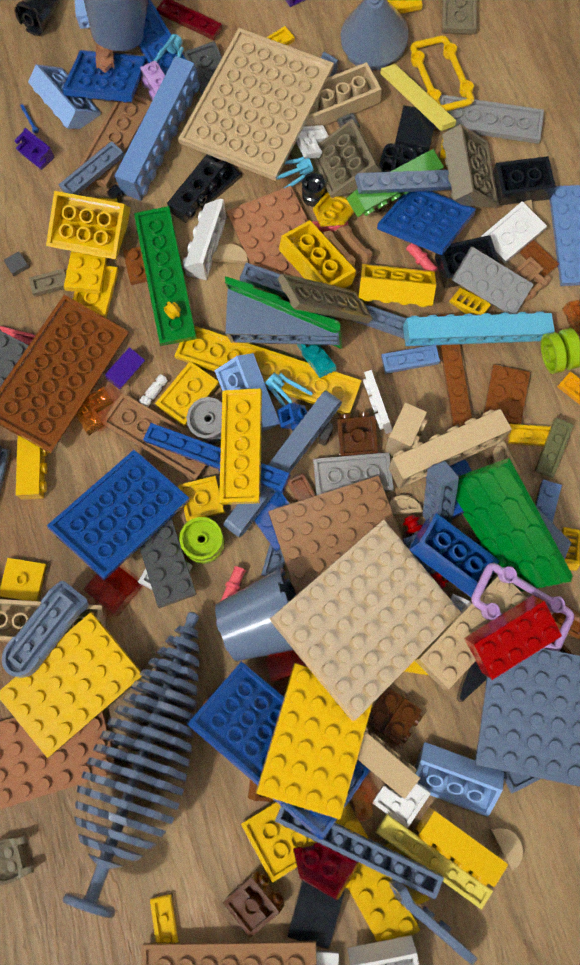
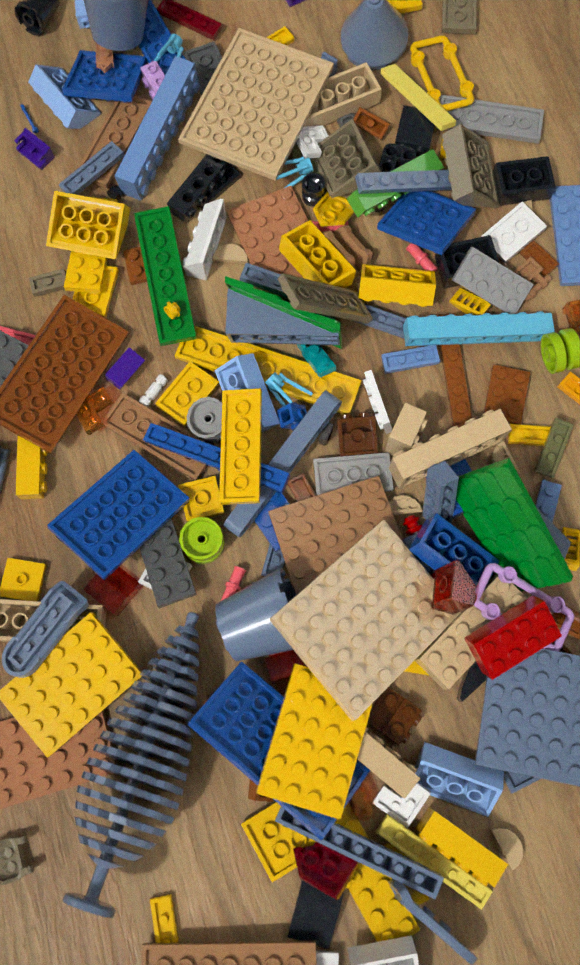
dark grey tile [4,251,29,276] -> none
reddish brown plate [223,871,285,938] -> none
none -> dark orange slope [353,107,390,140]
none -> clear red slope [432,560,477,615]

